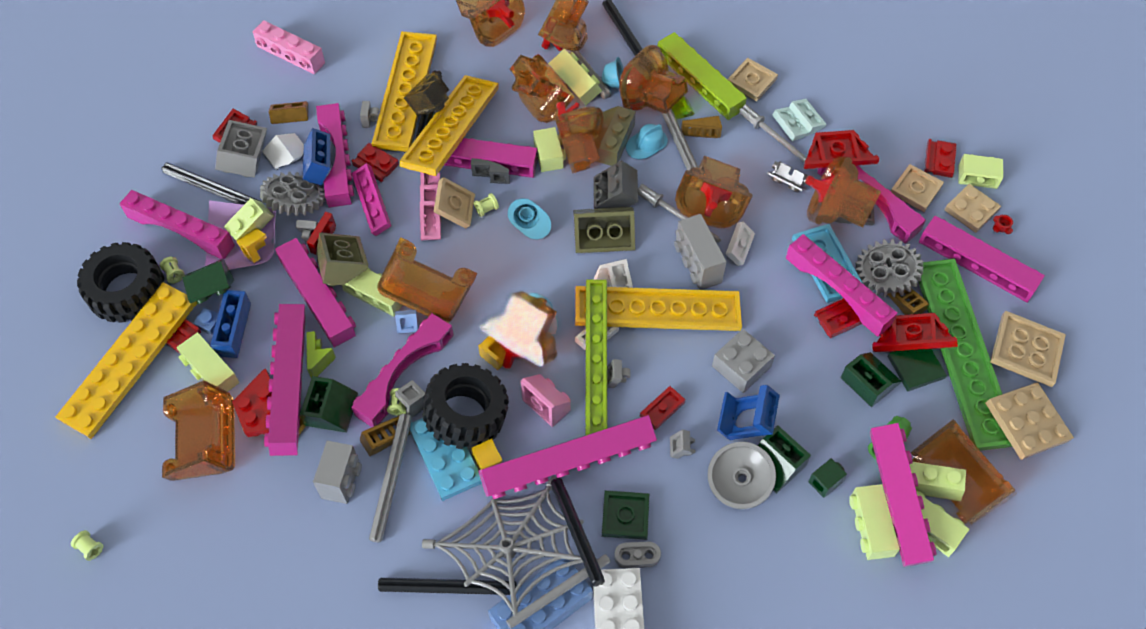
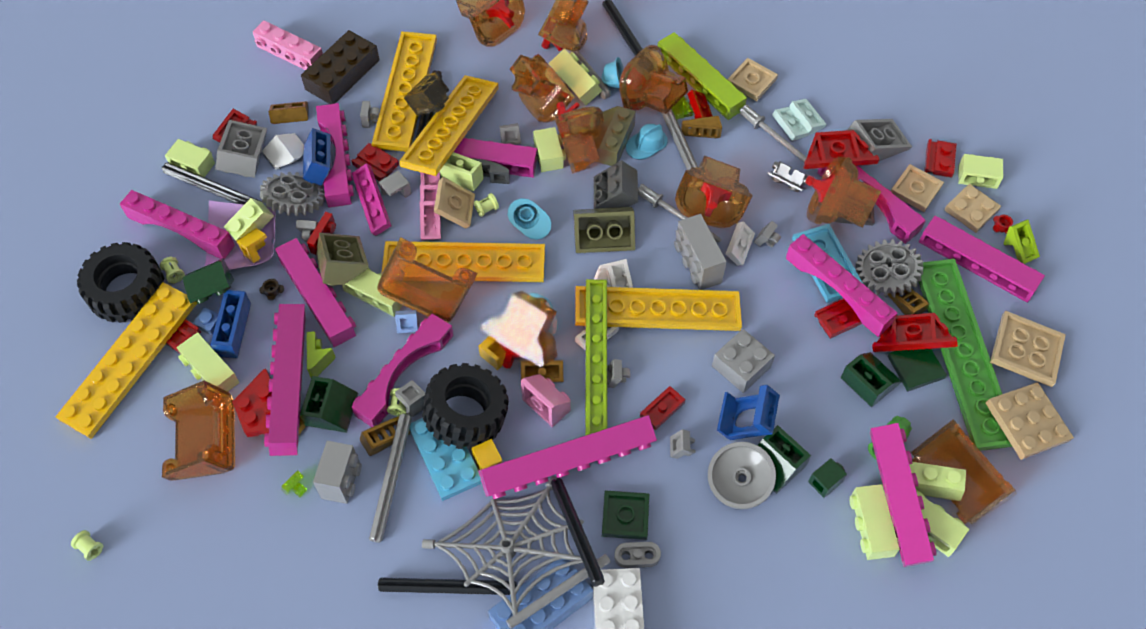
none -> yellowish green brick [165,139,215,177]
none -> dark brown plate [259,279,284,300]
none -> clear neon green tile [281,470,307,498]
none -> dark brown brick [301,30,380,104]
none -> light grey panel [379,170,411,198]
none -> yellow plate [381,241,545,282]
none -> yellowish green brick [440,152,484,191]
none -> light grey tile [499,123,521,145]
none -> pearl gold slope [521,360,564,382]
none -> red plate [687,89,713,119]
none -> light grey tile [754,221,781,247]
none -> light grey slope [847,119,912,161]
none -> lime slope [1004,219,1040,264]

